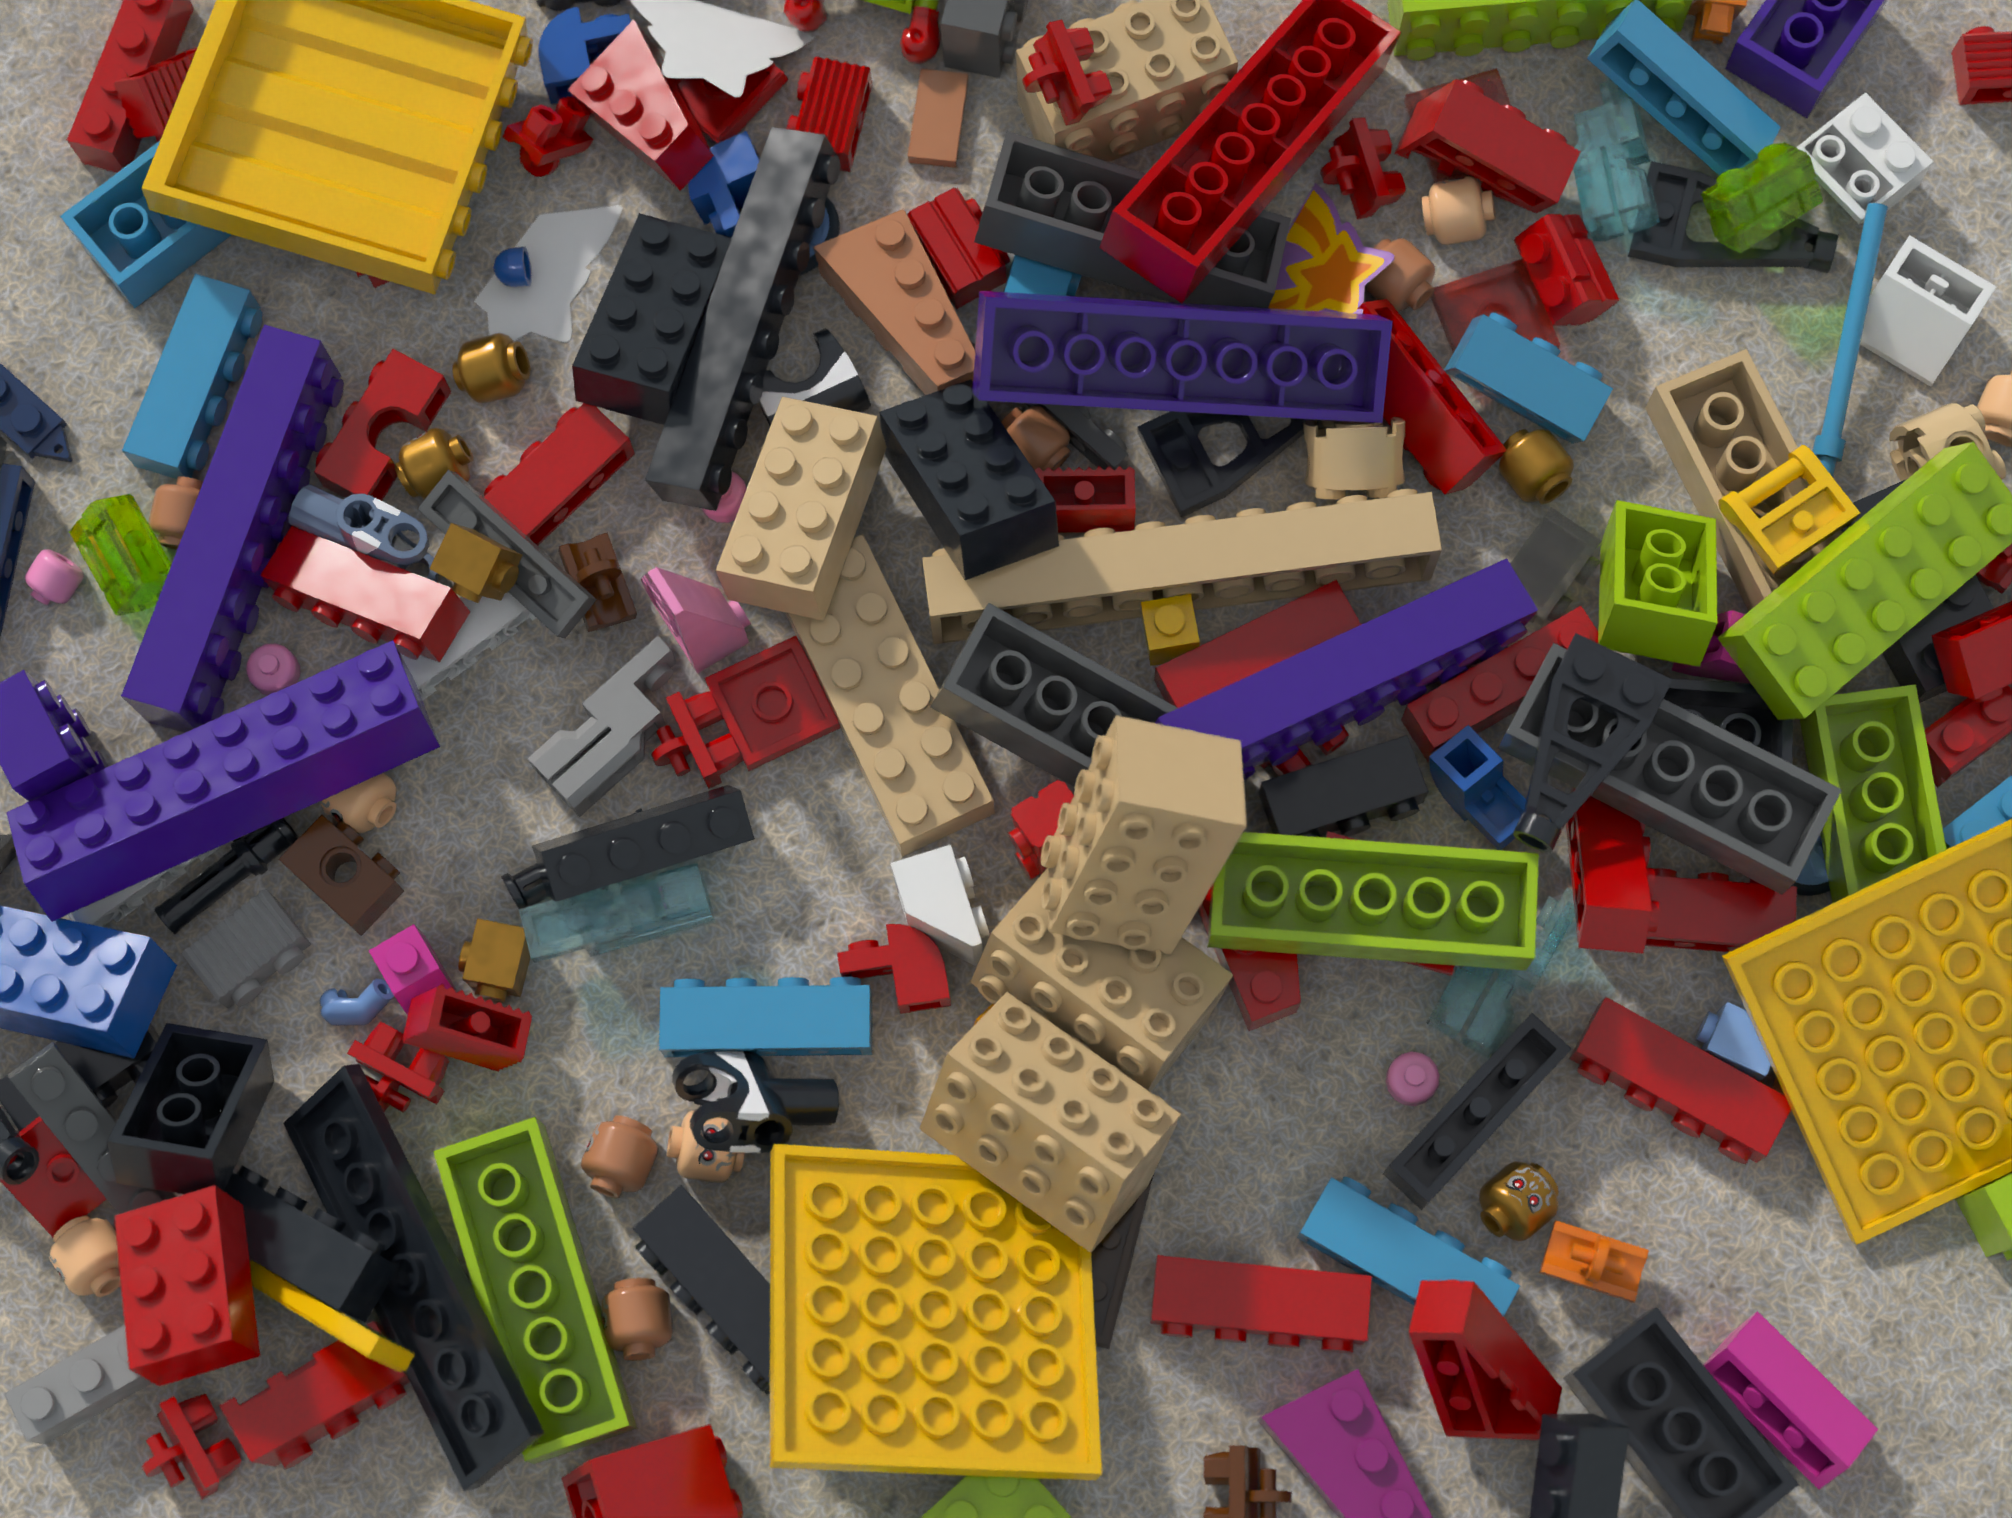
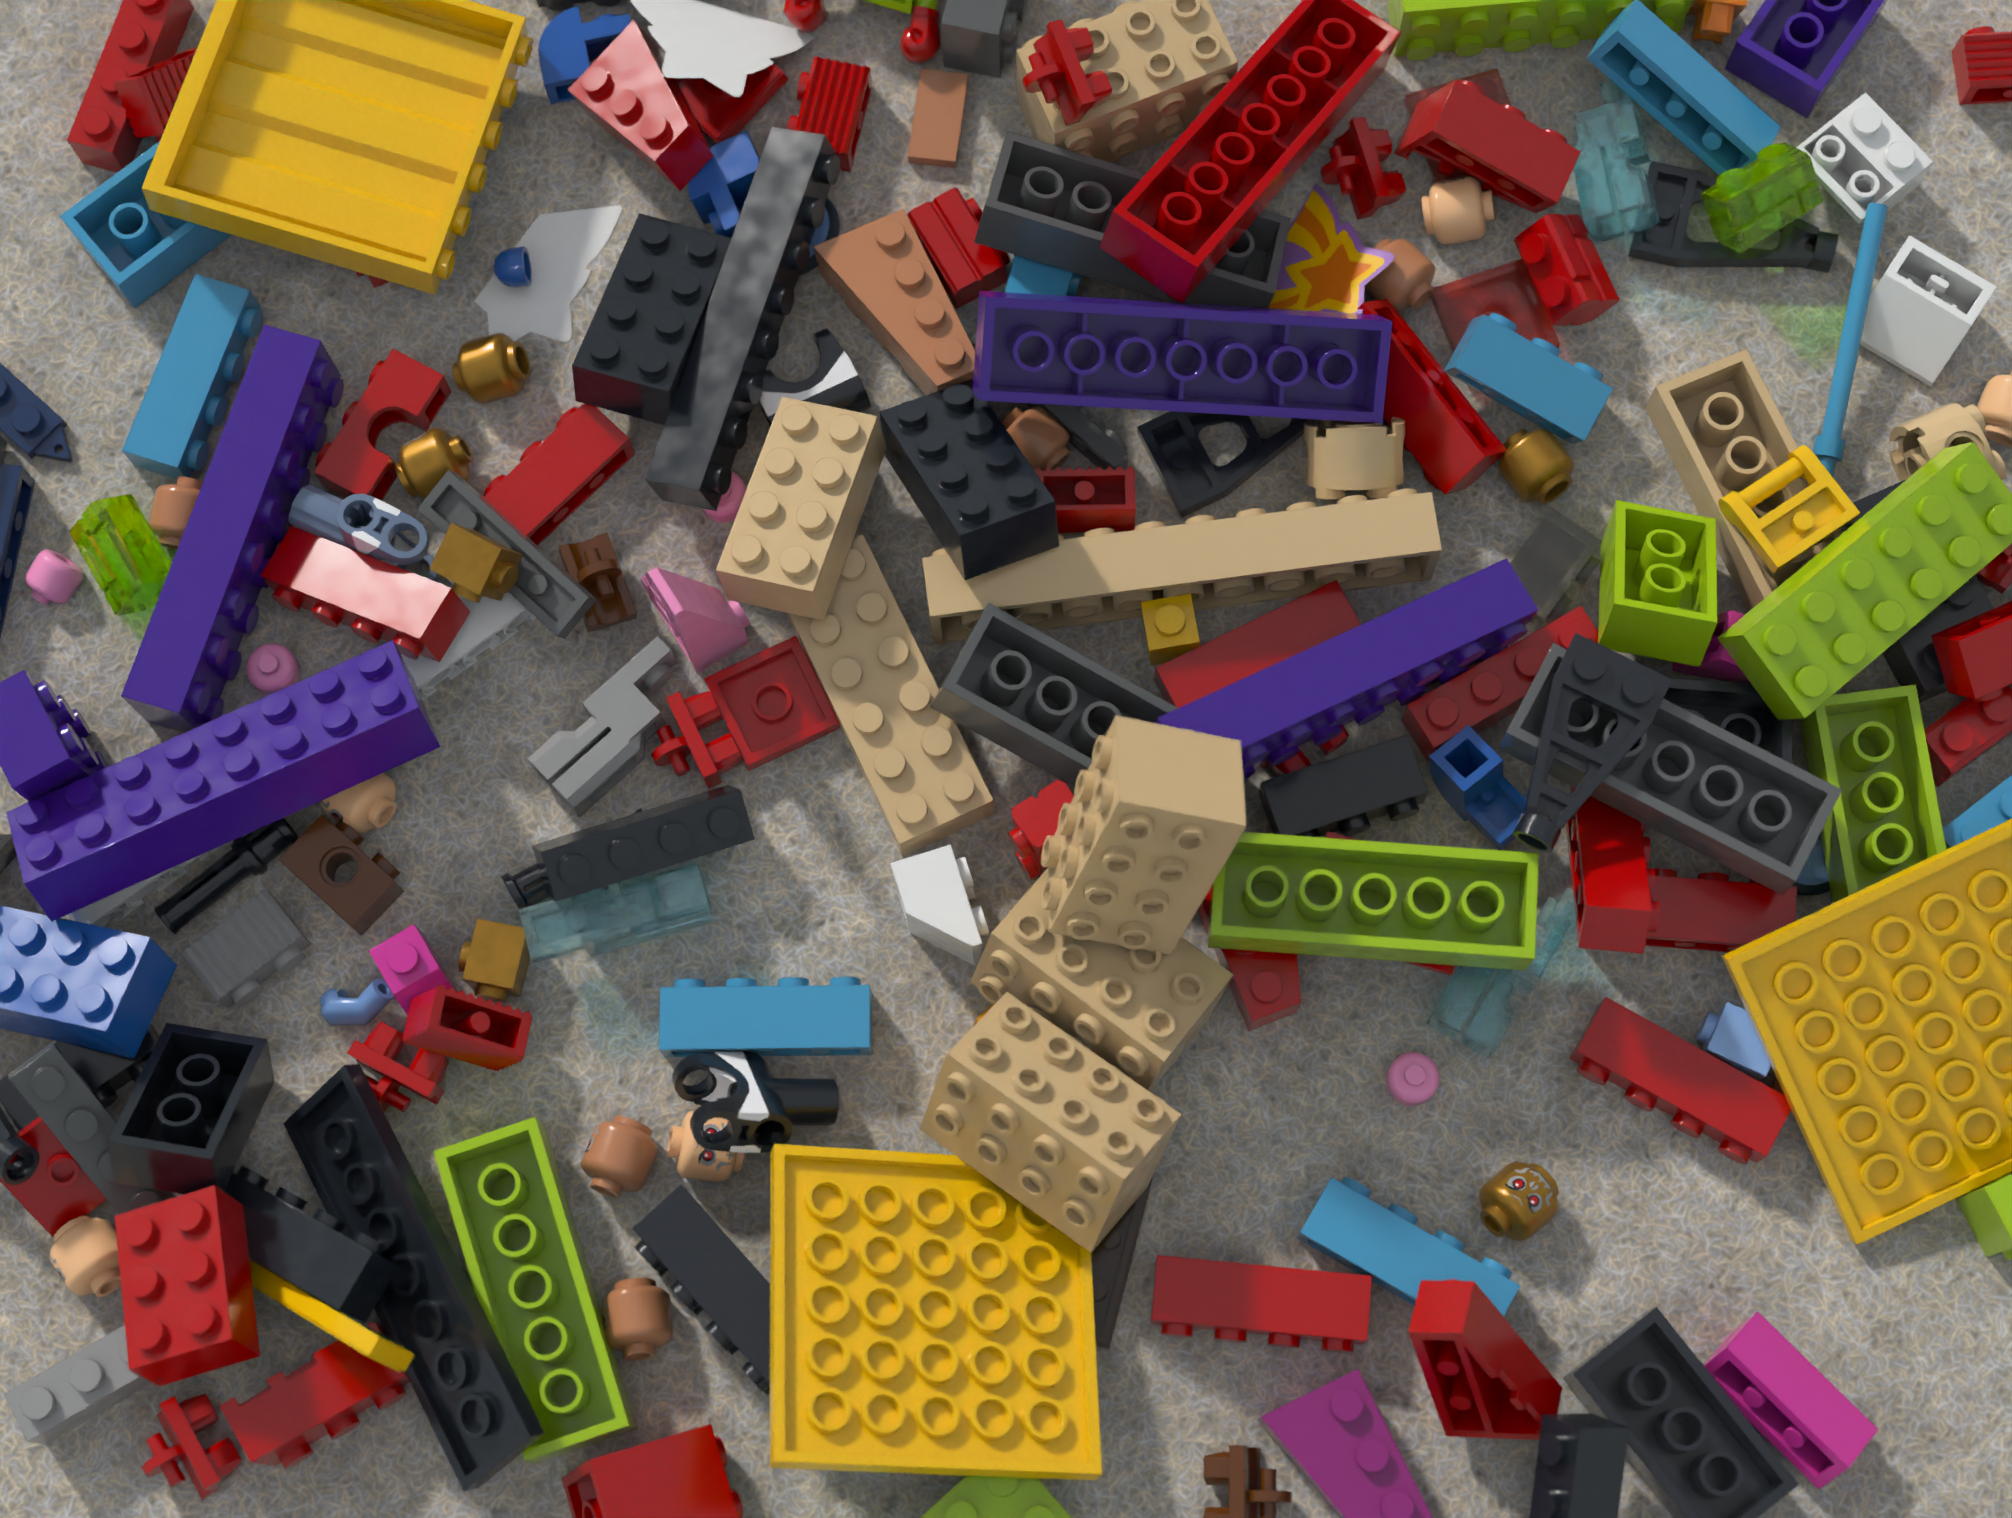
red hips [502,96,594,177] -> none
red brick [837,924,951,1014] -> none
black brick [1383,1013,1572,1210] -> none
orange hips [1539,1220,1649,1303] -> none

